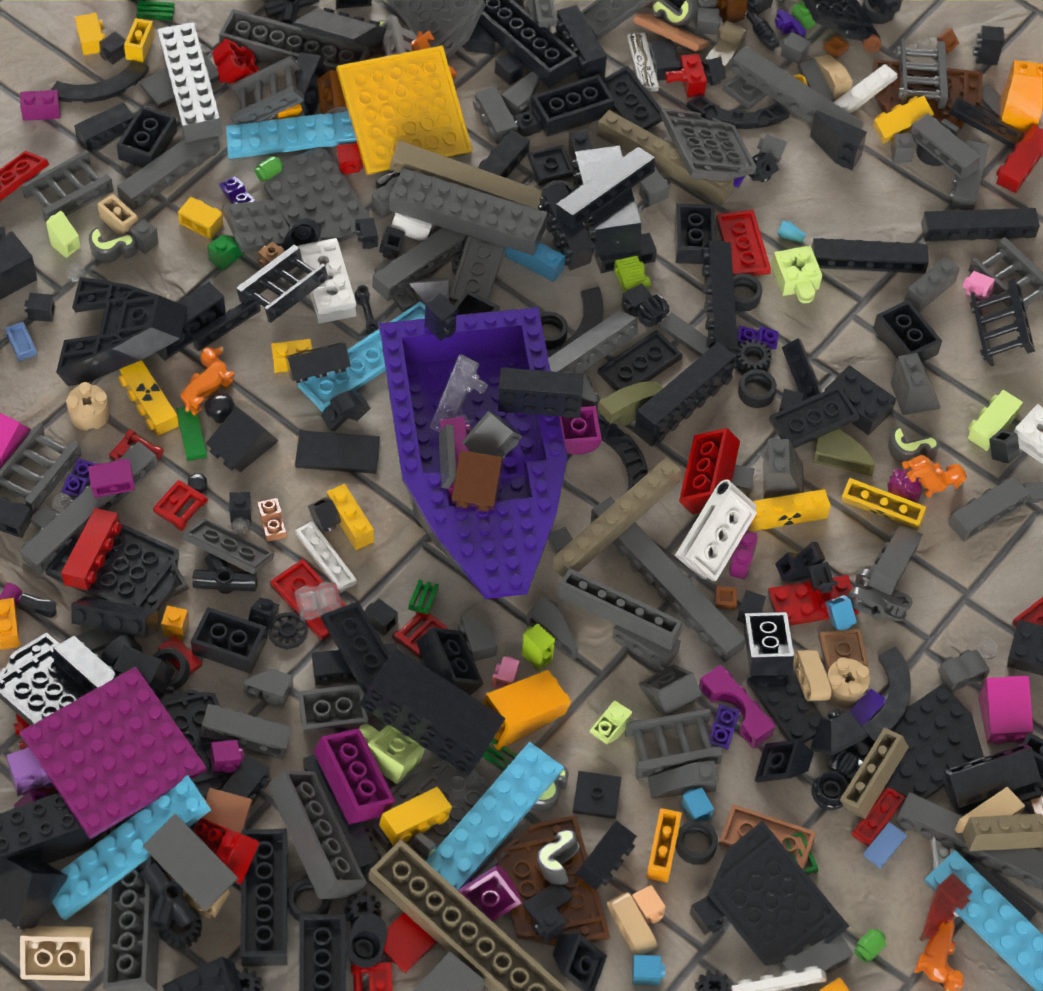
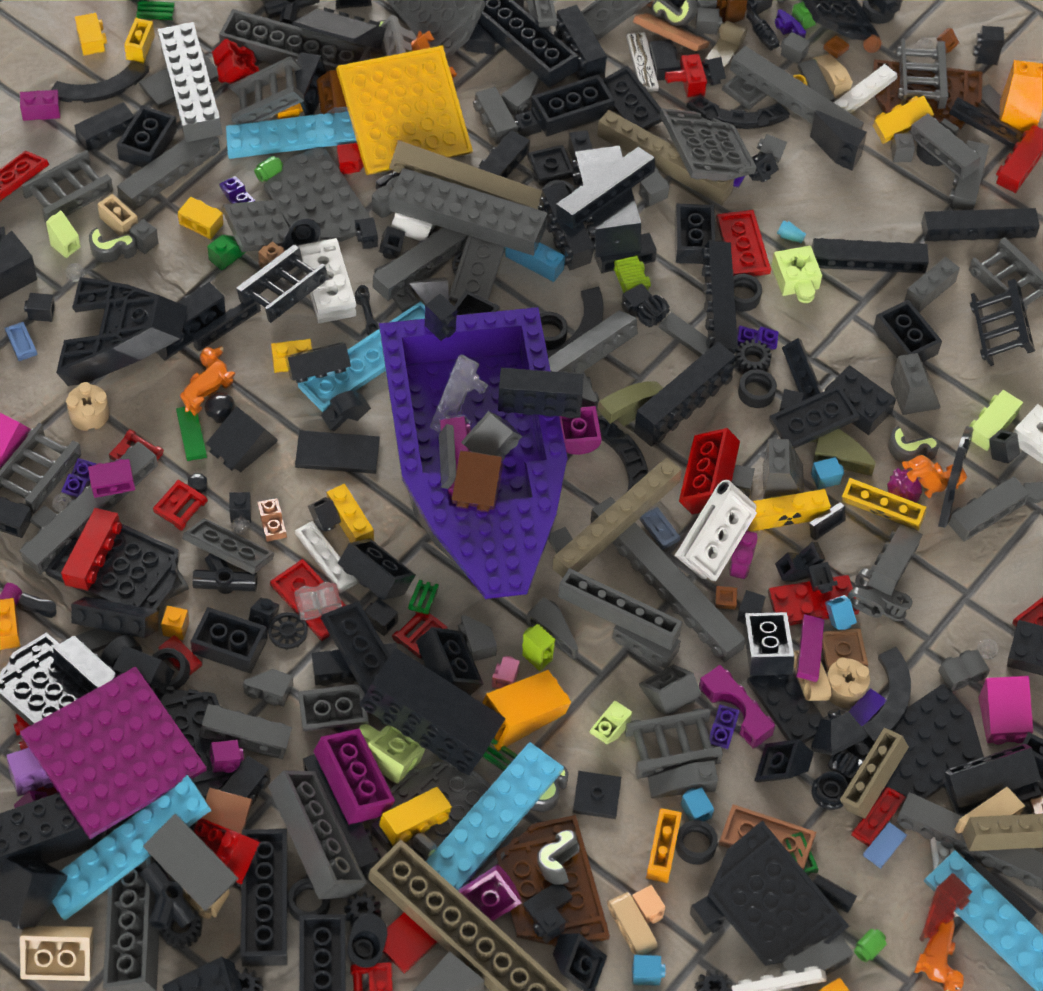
black brick [99,31,126,65] -> none
yellow brick [118,360,179,436] -> none
black brick [495,52,524,86] -> none
black brick [575,820,637,891] -> none
black tile [598,329,683,391] -> none
bright pink brick [963,271,995,300] -> none
none -> black brick [338,538,416,600]
none -> sand blue plate [640,507,680,550]
none -> magenta tile [796,614,825,682]
none -> black tile [809,502,846,540]
none -> dark azure brick [811,457,844,490]
none -> black axle [813,874,857,913]
none -> black tile [938,426,974,528]

